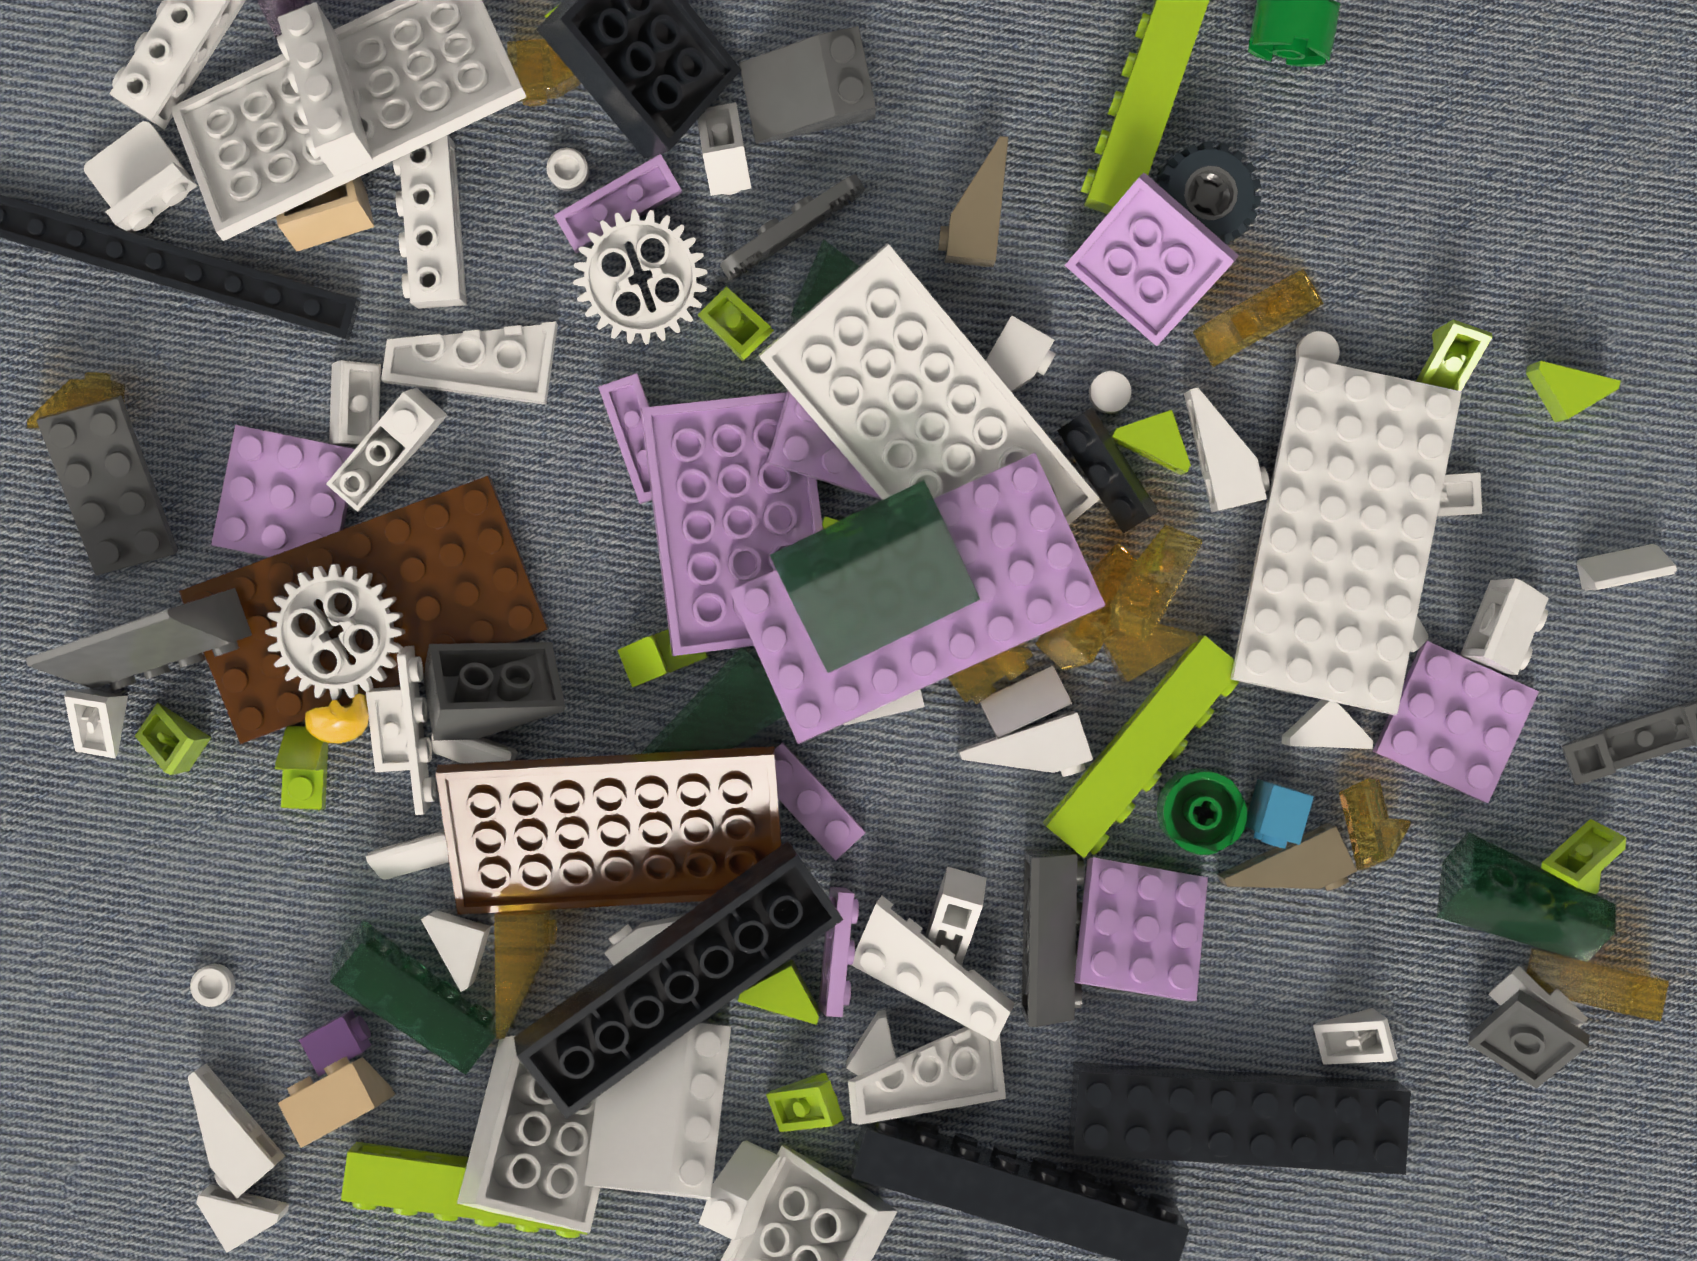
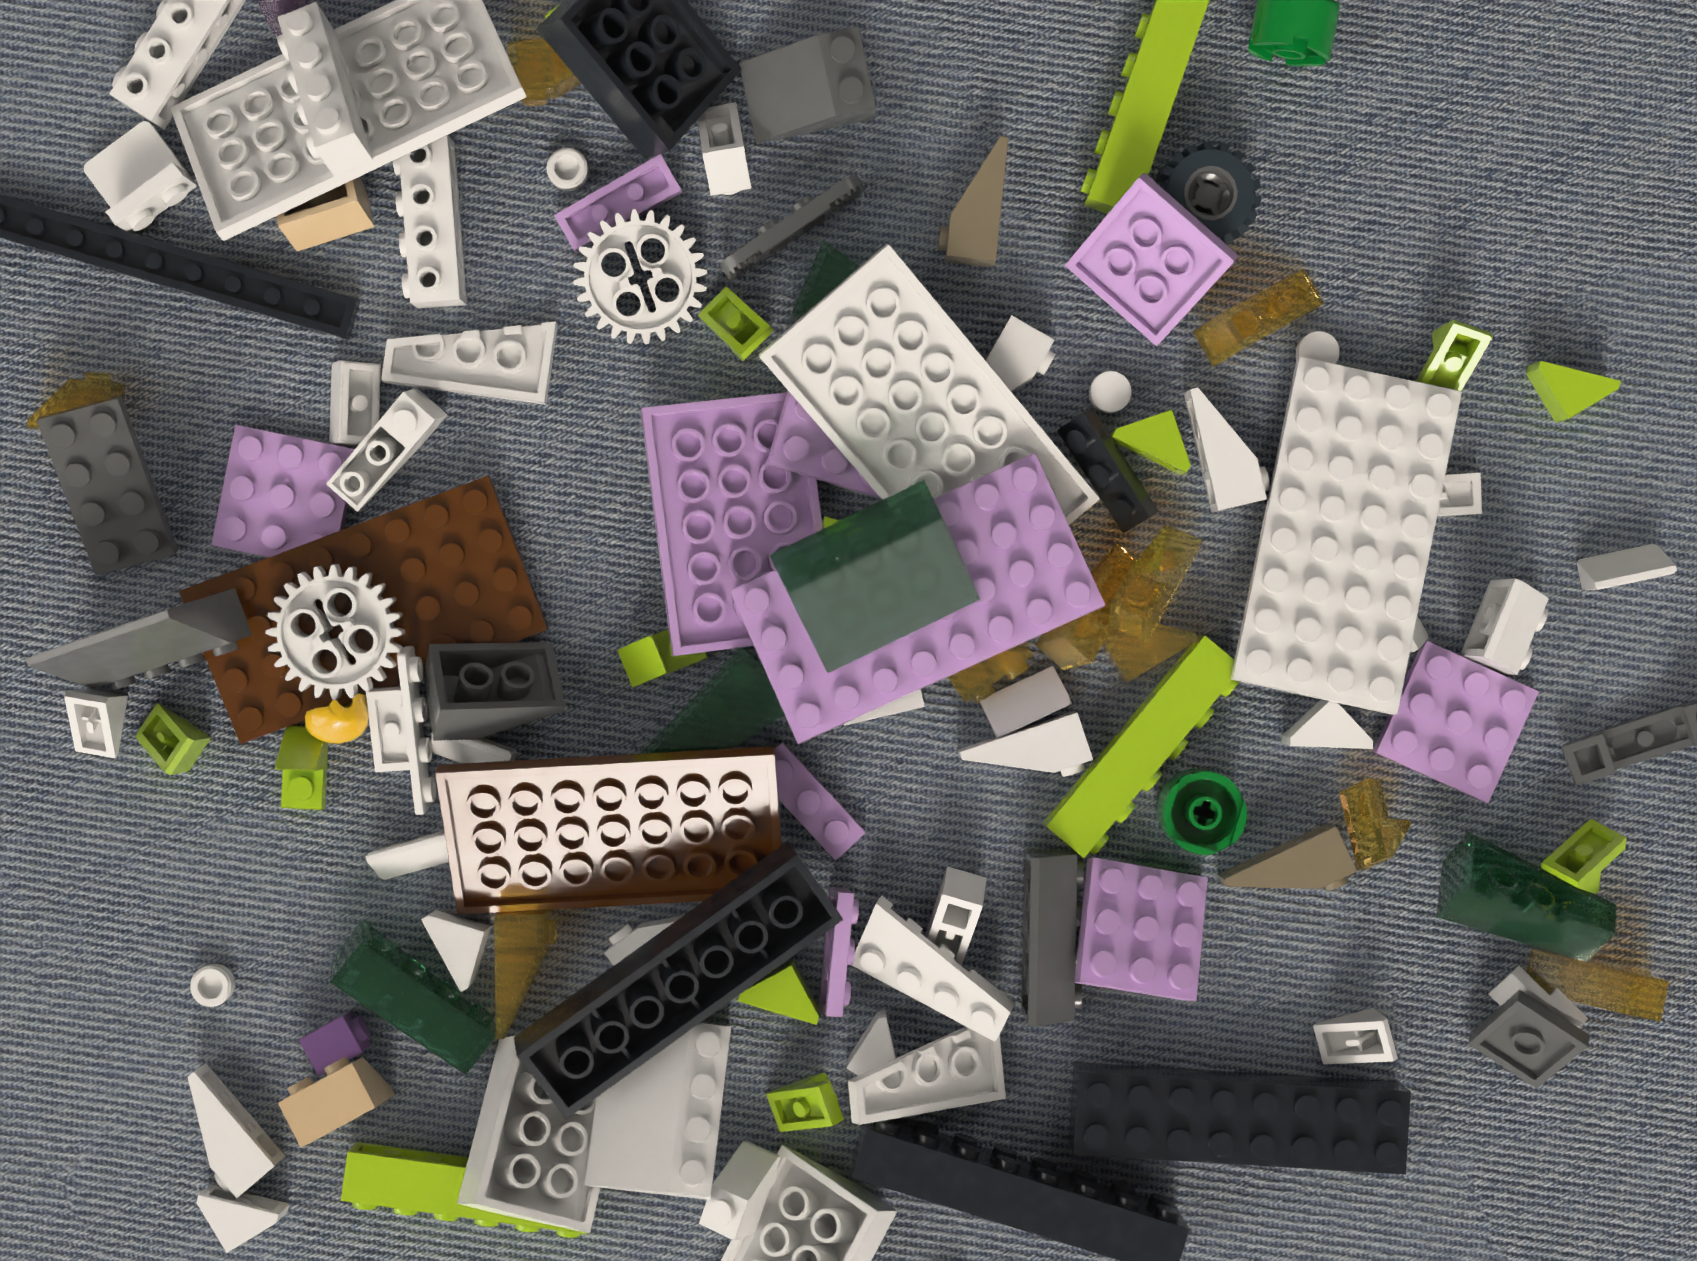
lavender plate [598,373,652,504] -> none
dark azure brick [1245,779,1314,849] -> none

